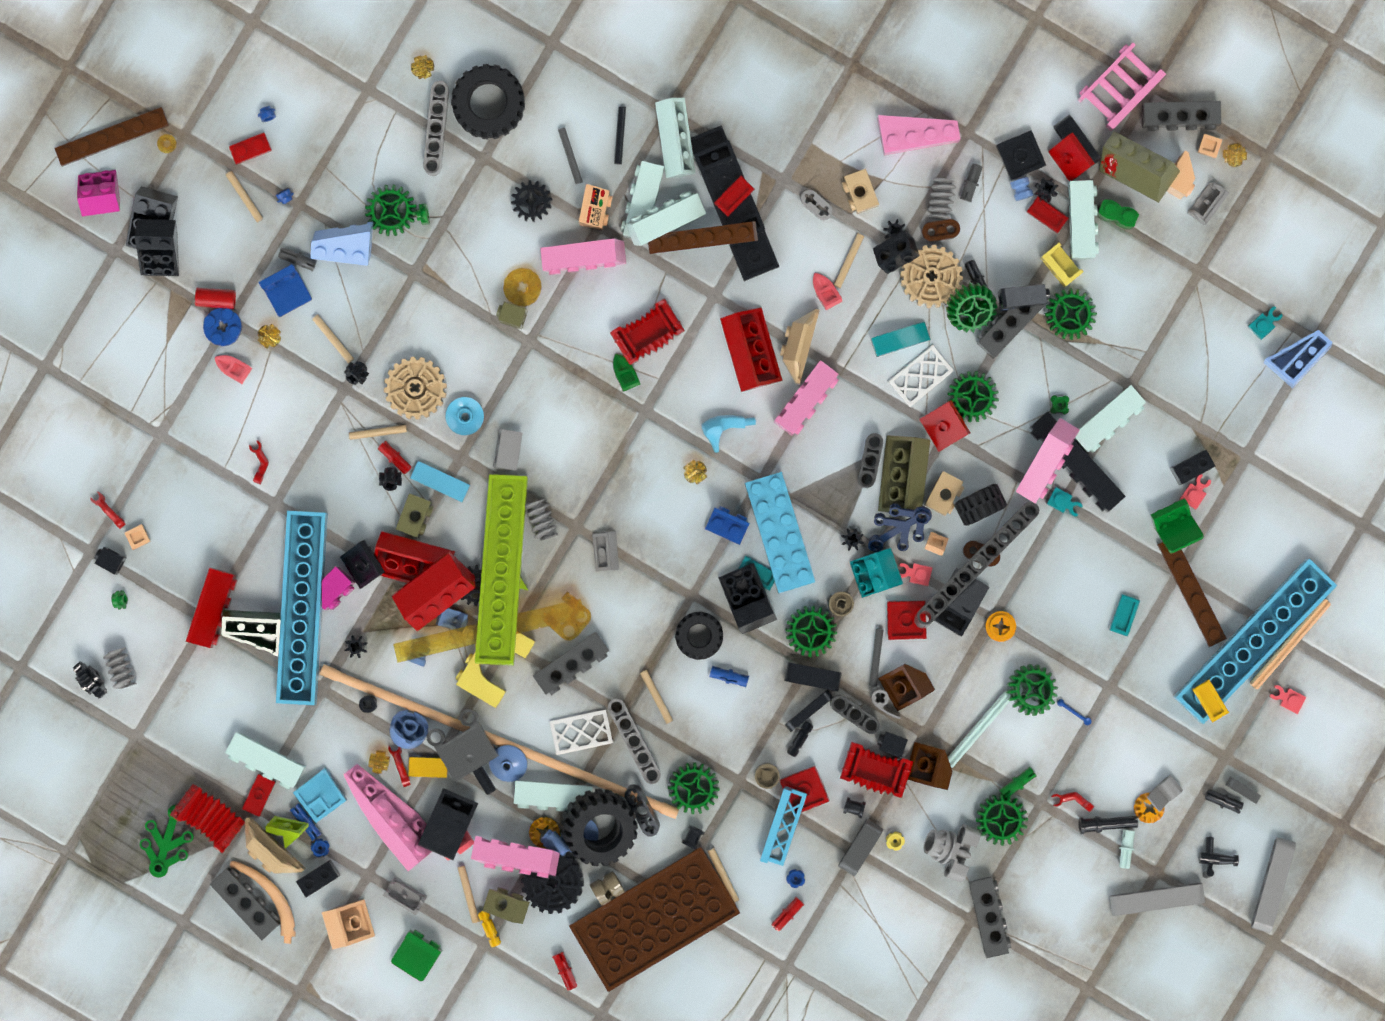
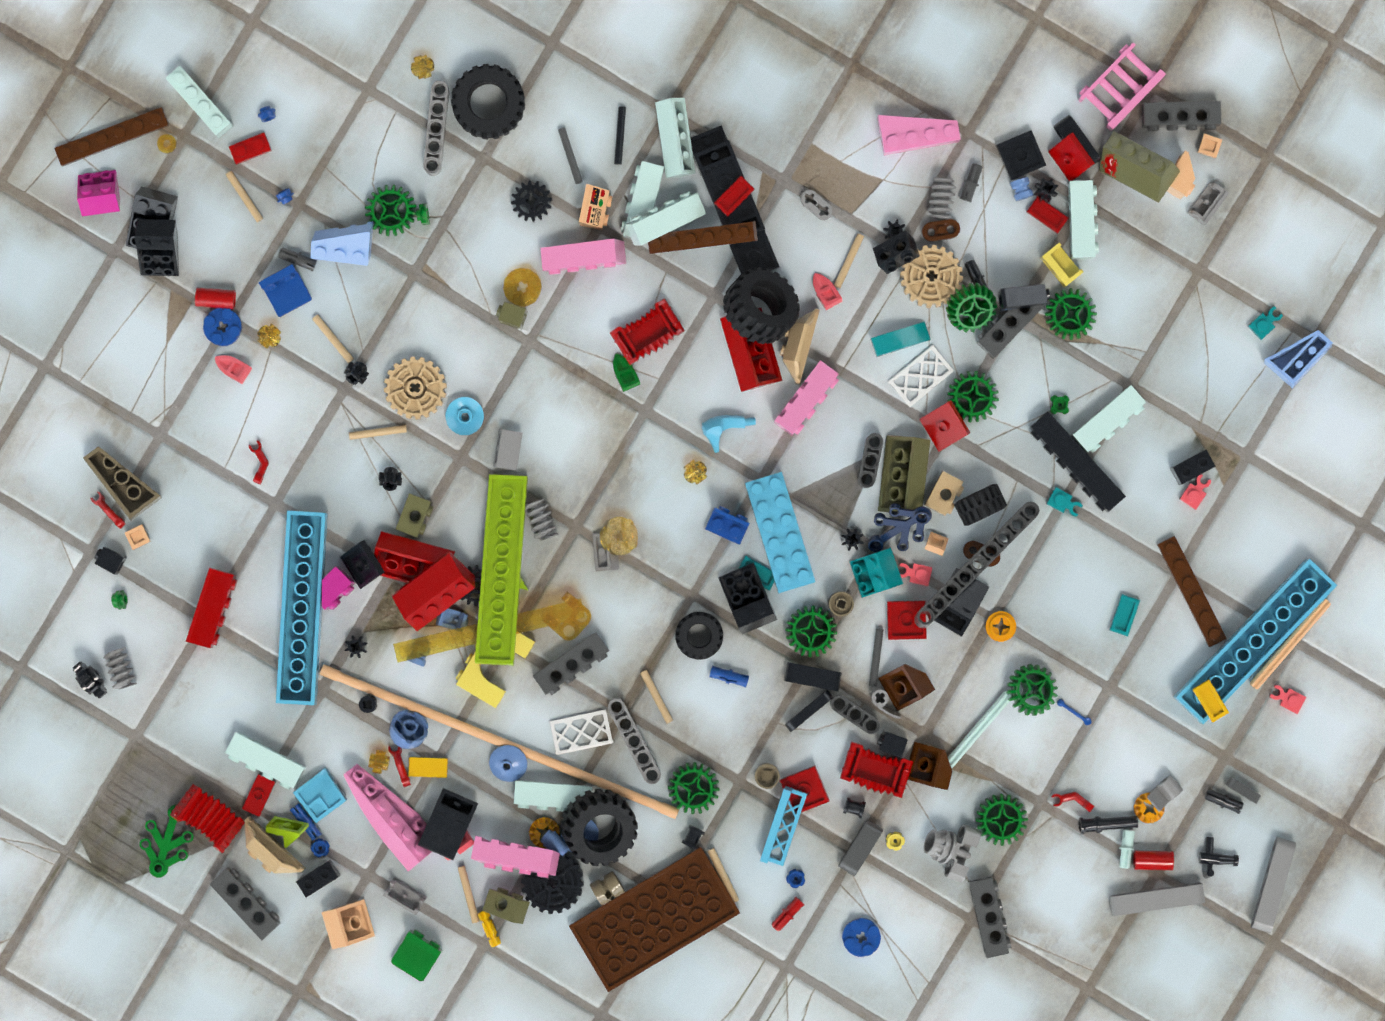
wedge [221,610,281,656] -> none
light nougat animal [230,861,296,944] -> none
red axle [378,441,412,474] -> none
medium azure tile [410,461,470,503] -> none
dark grey piece [427,709,499,795] -> none
red axle [552,952,577,991] -> none
black beam [625,784,660,837] -> none
black axle [787,721,813,757] -> none
tan brick [842,169,879,214] -> none
green pin [999,767,1037,799] -> none
bright pink wedge [1016,418,1080,504] -> none
green brick [1097,199,1139,229] -> none
green bracket [1150,498,1204,553] -> none
clear yellow gear [1223,143,1247,167] -> none
none -> dark tan wedge [83,446,161,521]
none -> light aqua brick [166,66,233,138]
none -> clear yellow plate [600,517,638,556]
none -> black tyre [723,268,800,344]
none -> blue plate [842,918,881,957]
none -> red pin [1133,850,1174,870]

